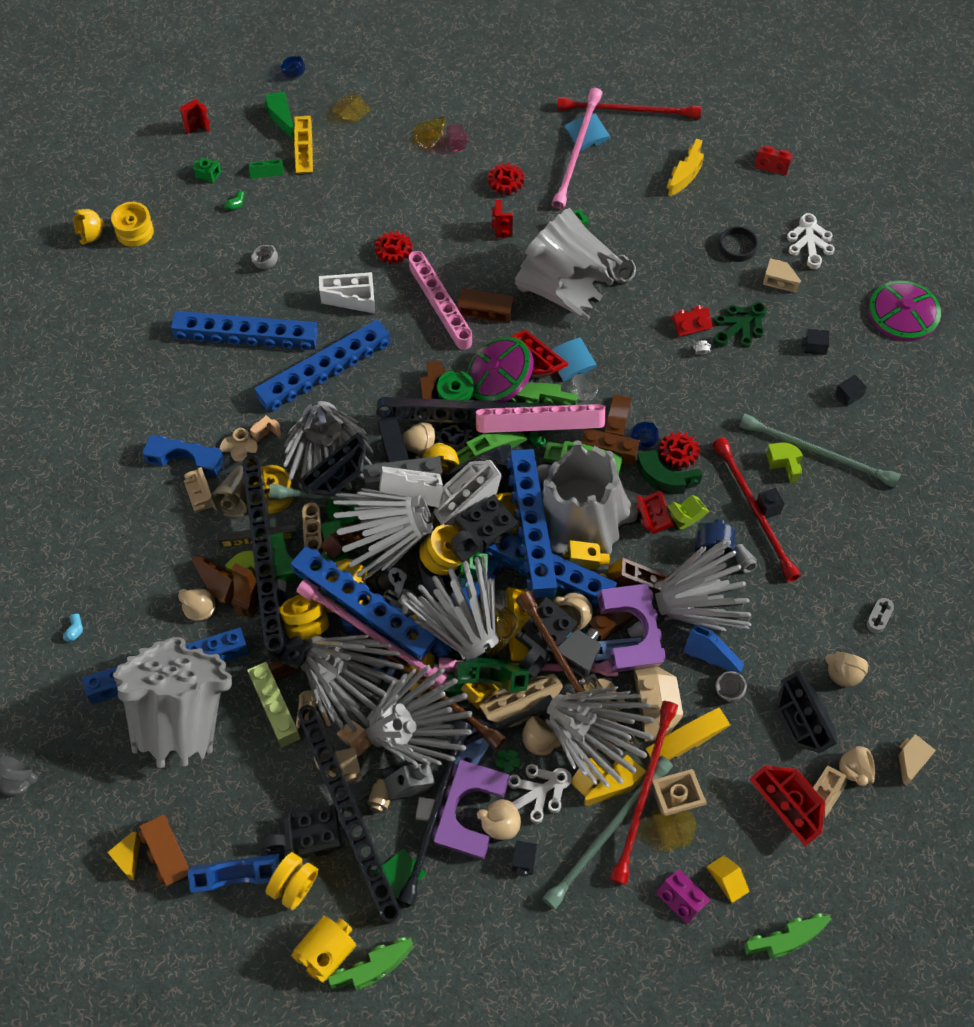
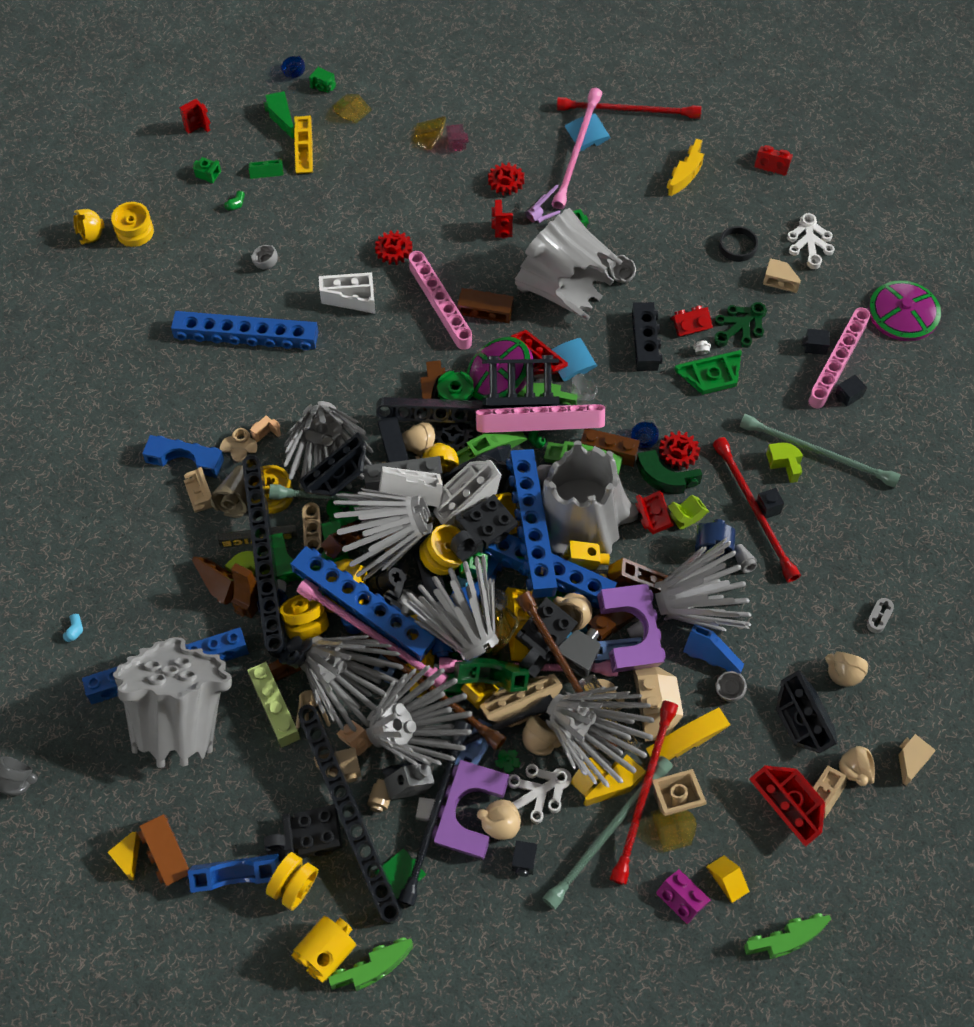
tan piece [178,589,216,621] -> none
blue brick [254,319,390,412] -> none
reddish brown slope [605,394,631,437] -> none
none -> green brick [309,67,336,93]
none -> black fence [482,355,559,405]
none -> lavender plant [525,185,560,223]
none -> black brick [632,302,663,371]
none -> green wing [674,350,742,395]
none -> bright pink beam [809,308,870,409]

